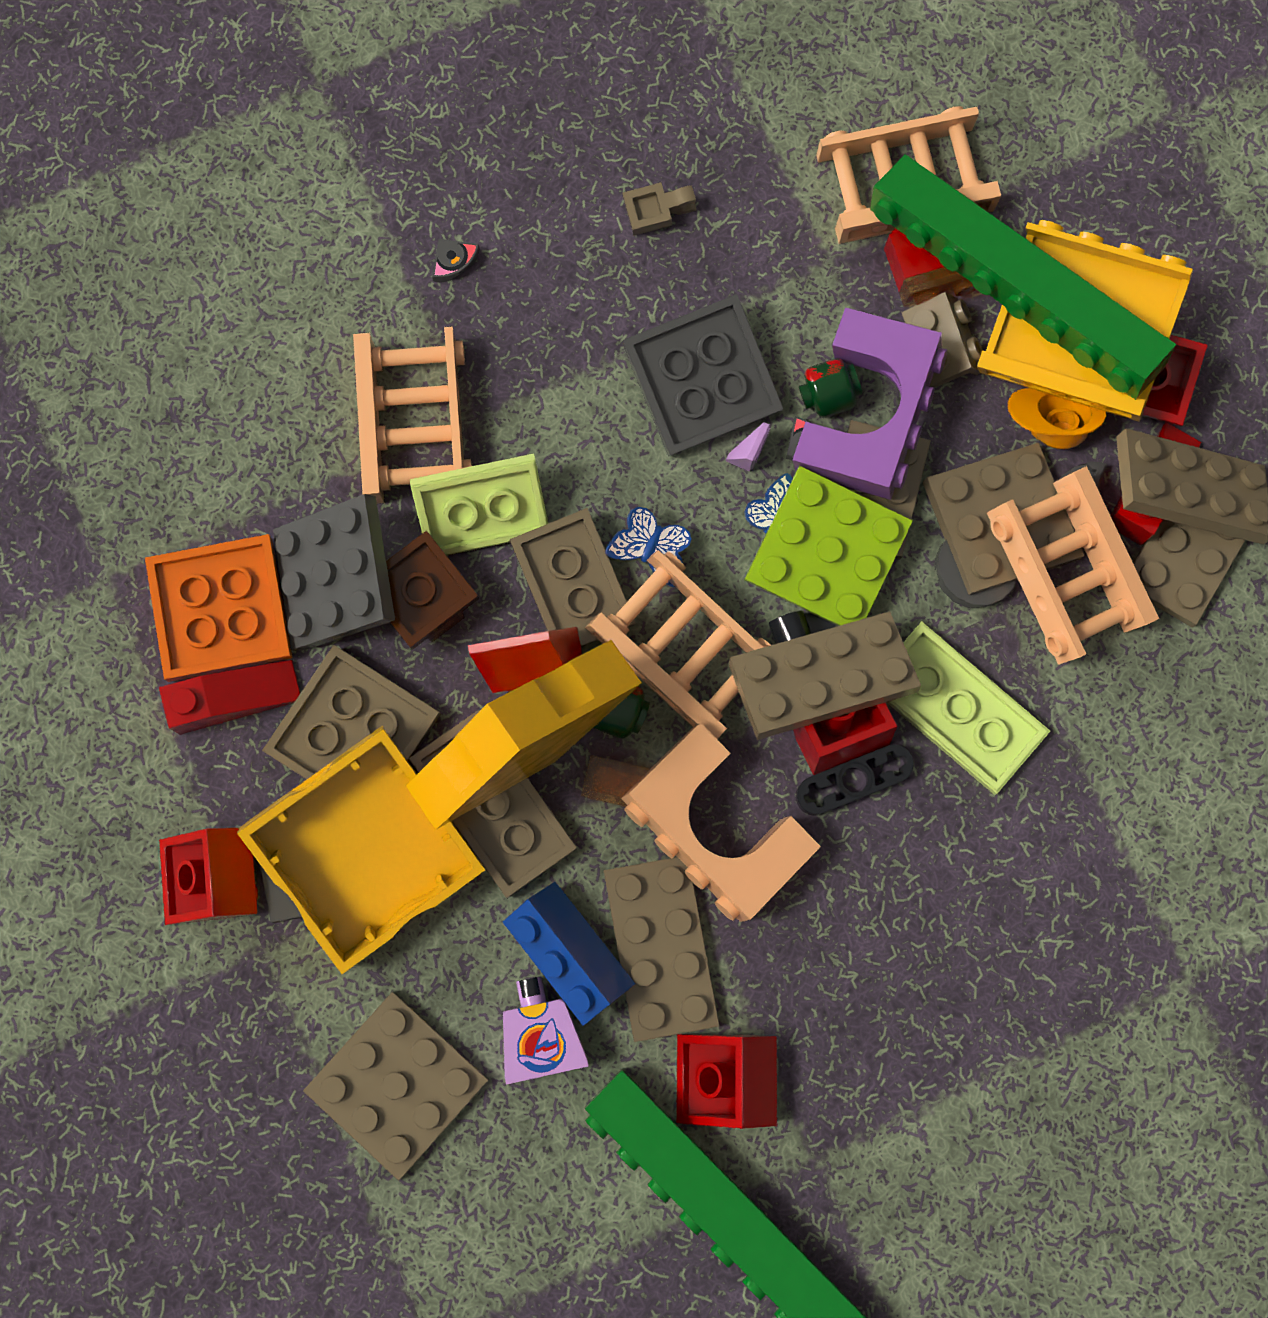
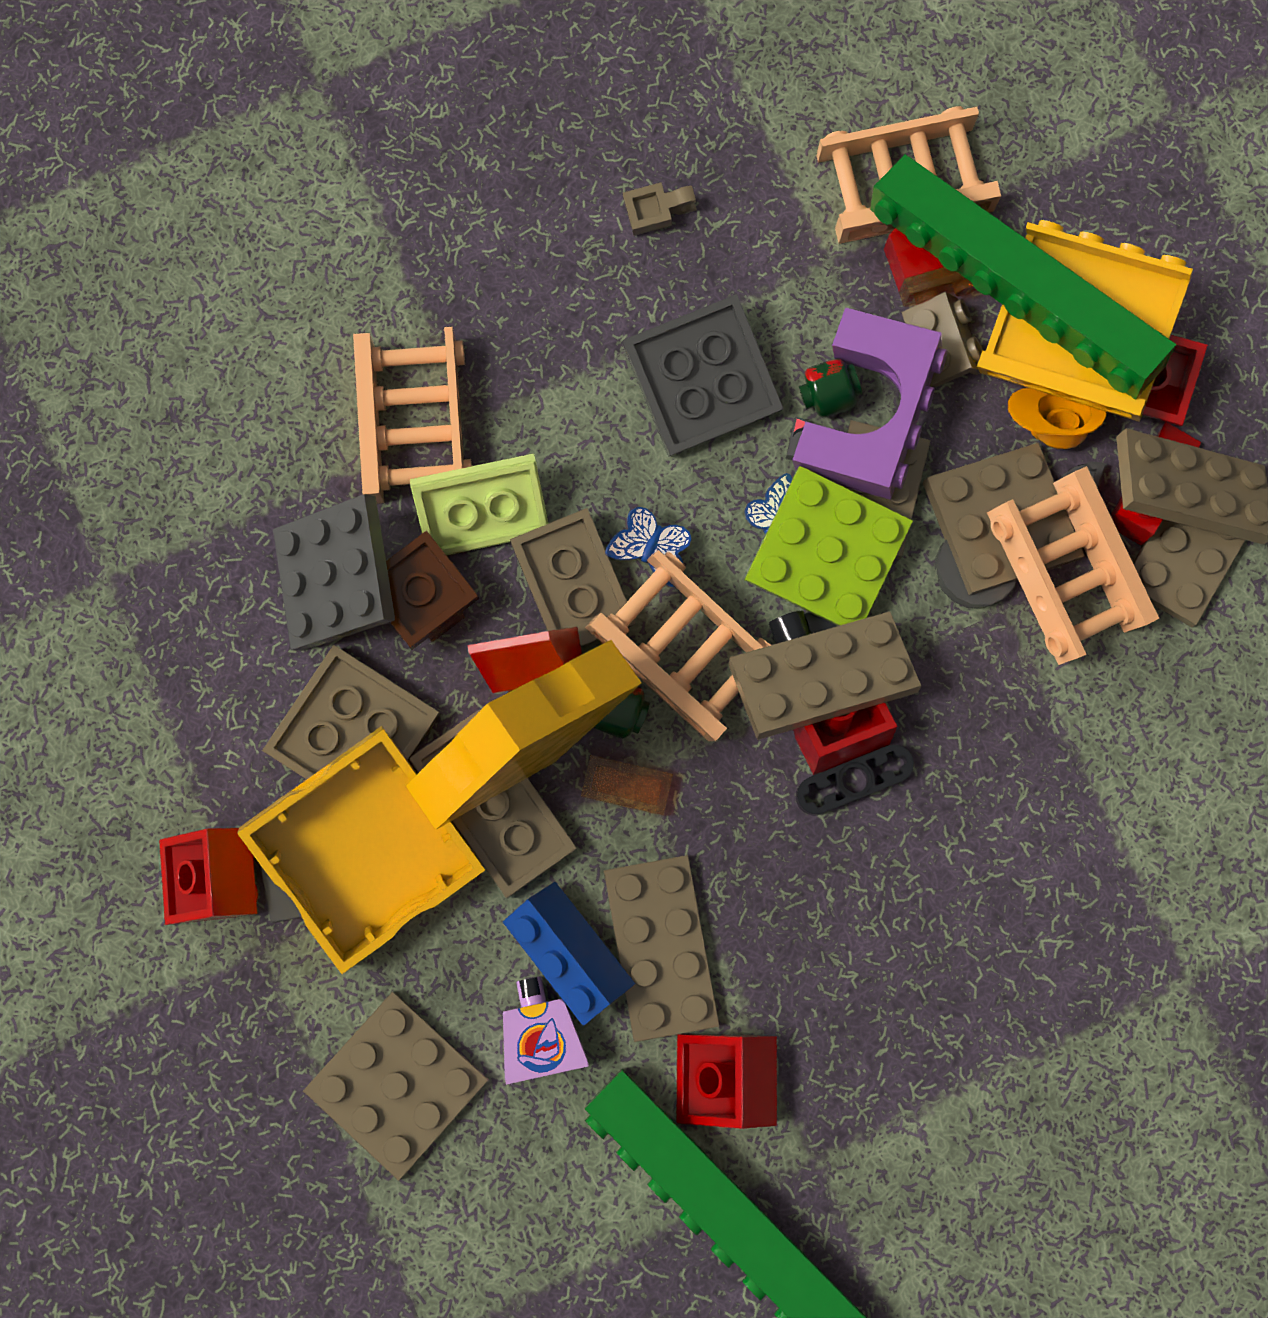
orange plate [145,534,293,682] -> none
red slope [159,660,301,735] -> none
dark grey tile [432,239,480,282] -> none
light nougat arch [621,722,821,922] -> none
lavender slope [726,422,770,472] -> none
yellowish green tile [887,621,1050,795] -> none

